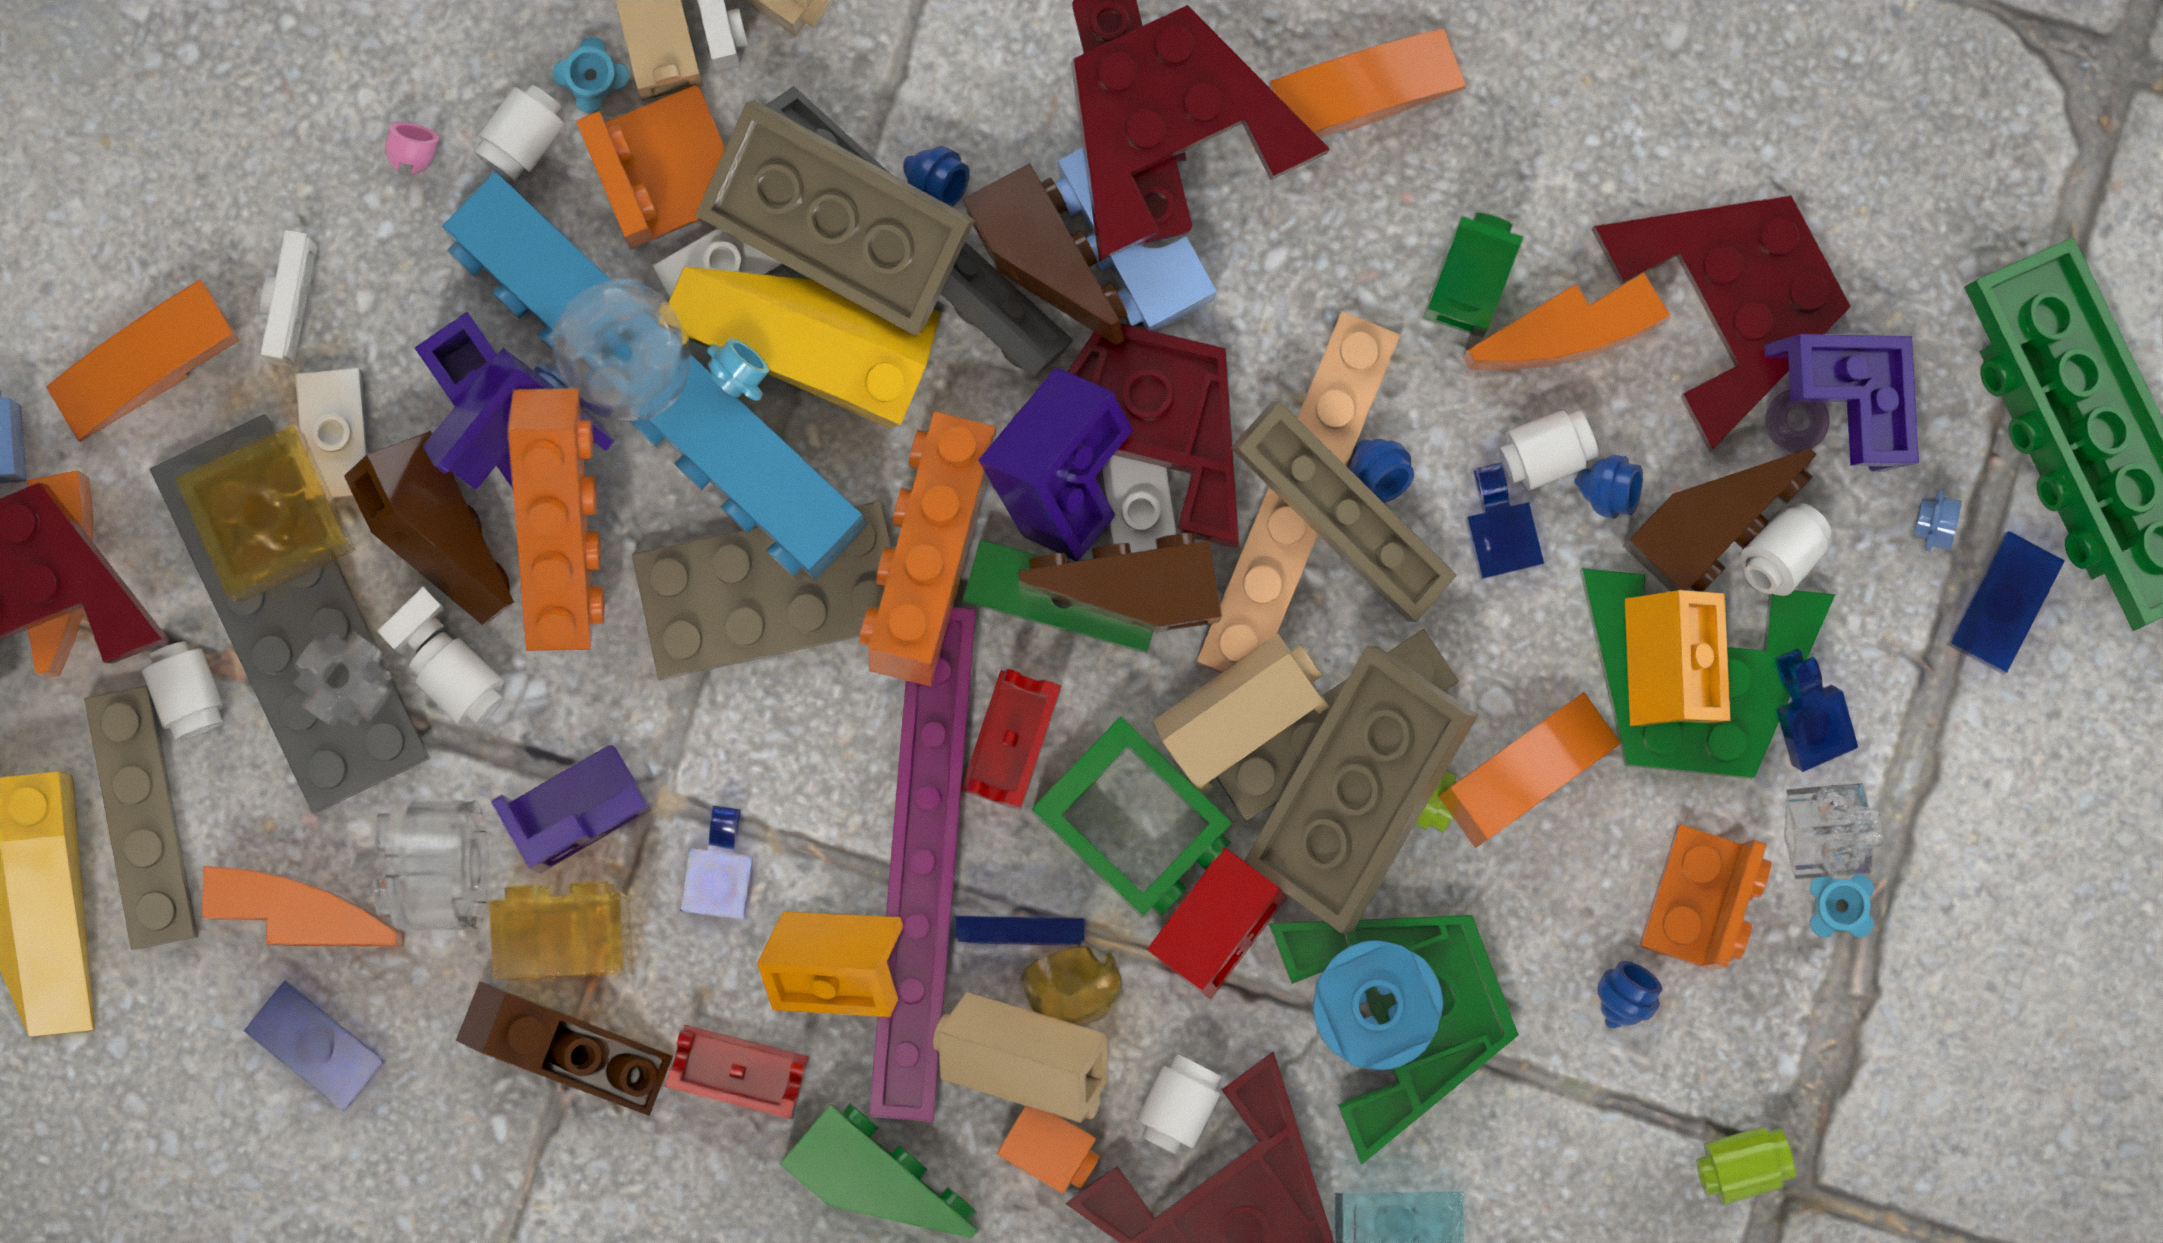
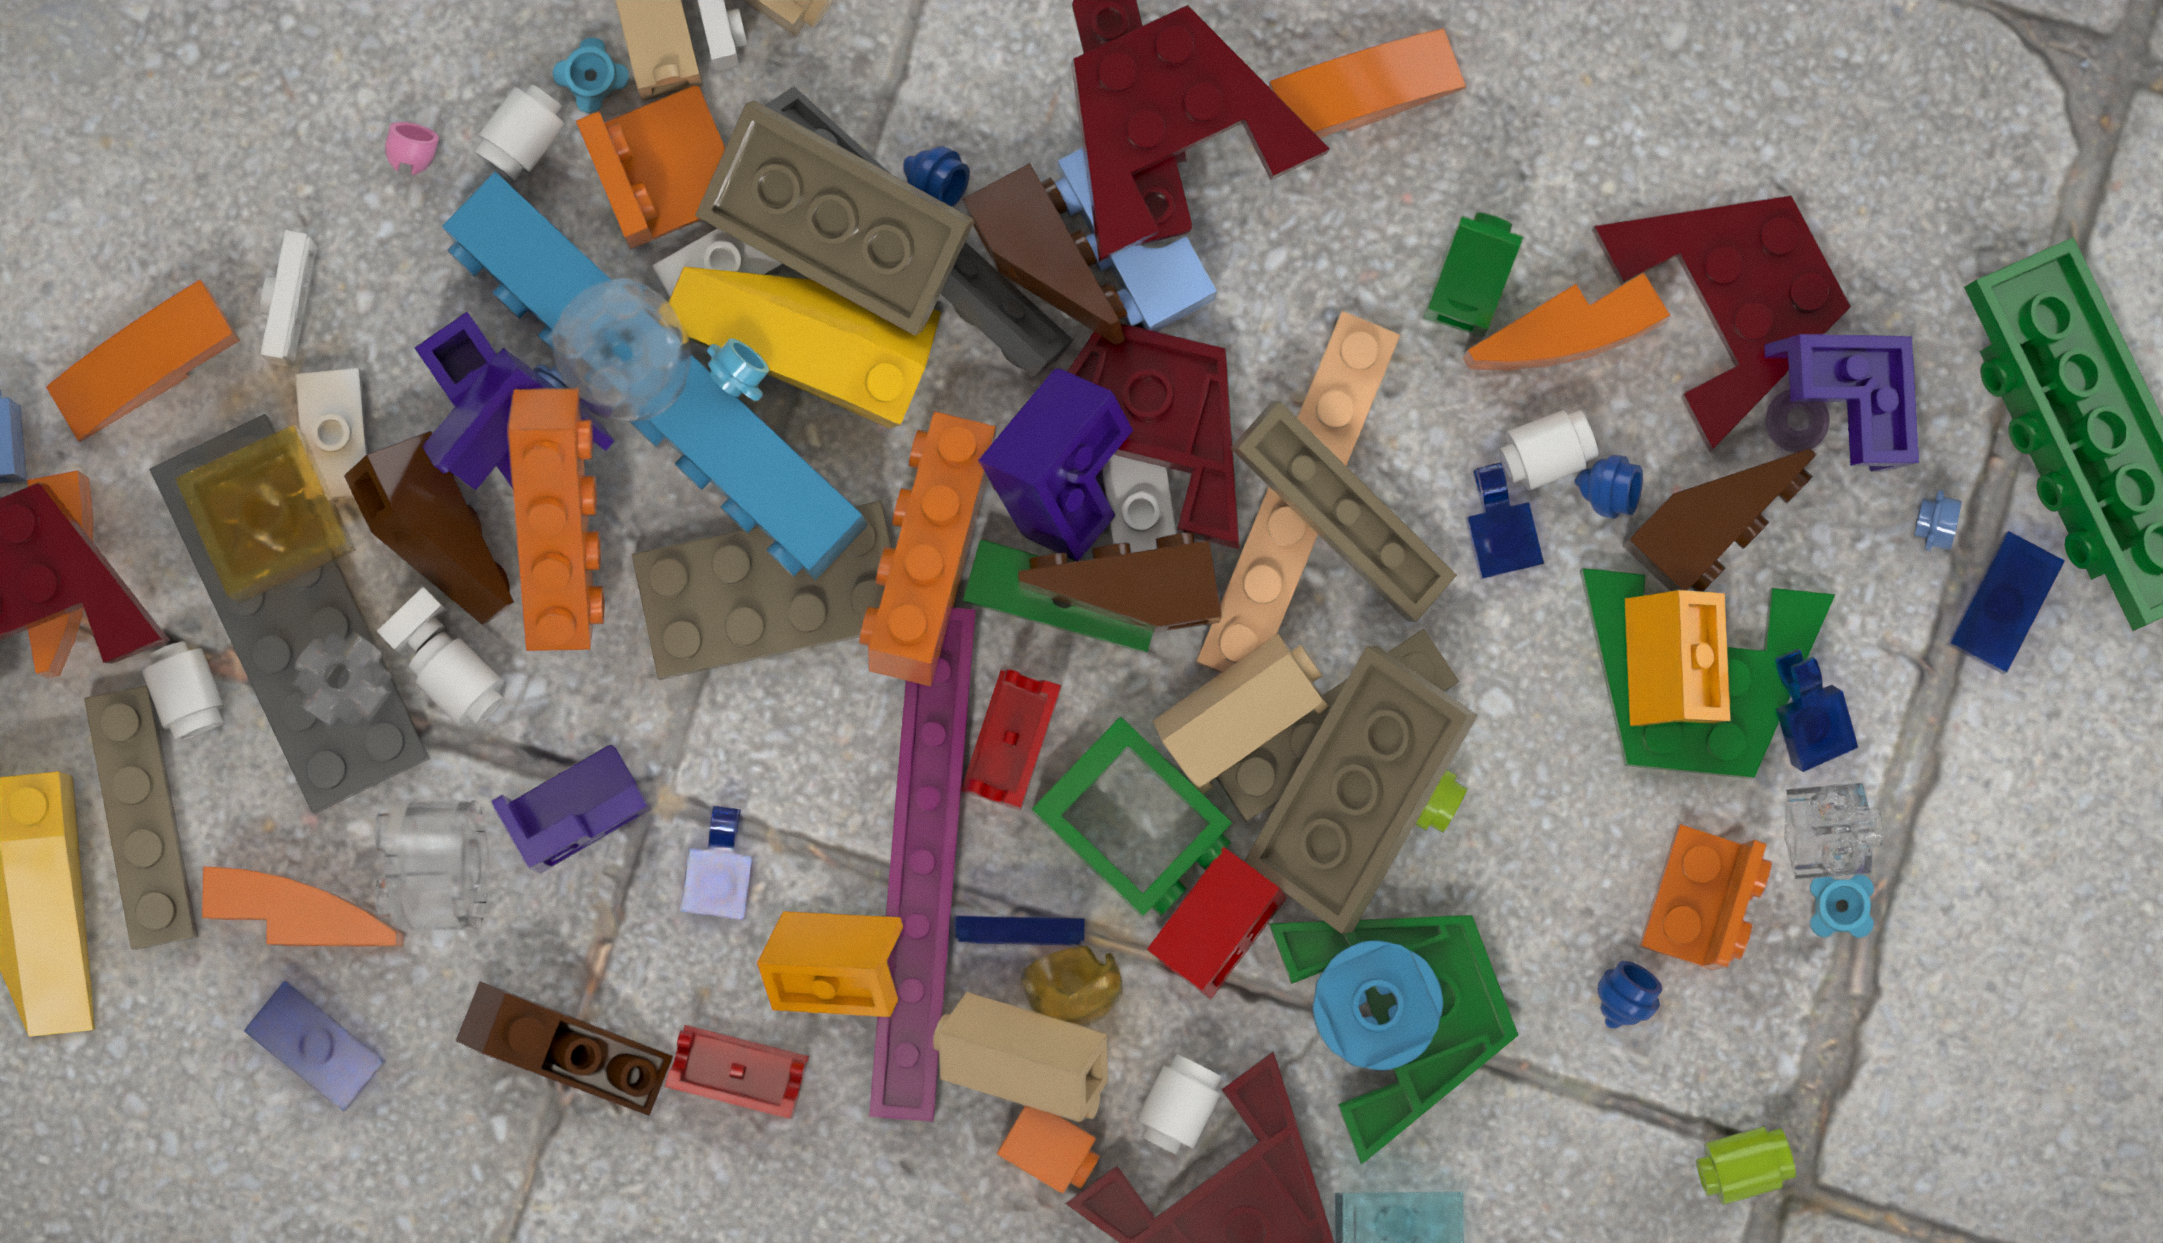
clear yellow brick [489,881,634,981] -> none
green slope [780,1103,979,1238] -> none
blue plate [1350,439,1414,503] -> none
orange slope [1438,692,1621,848] -> none
white brick [1741,503,1832,596] -> none

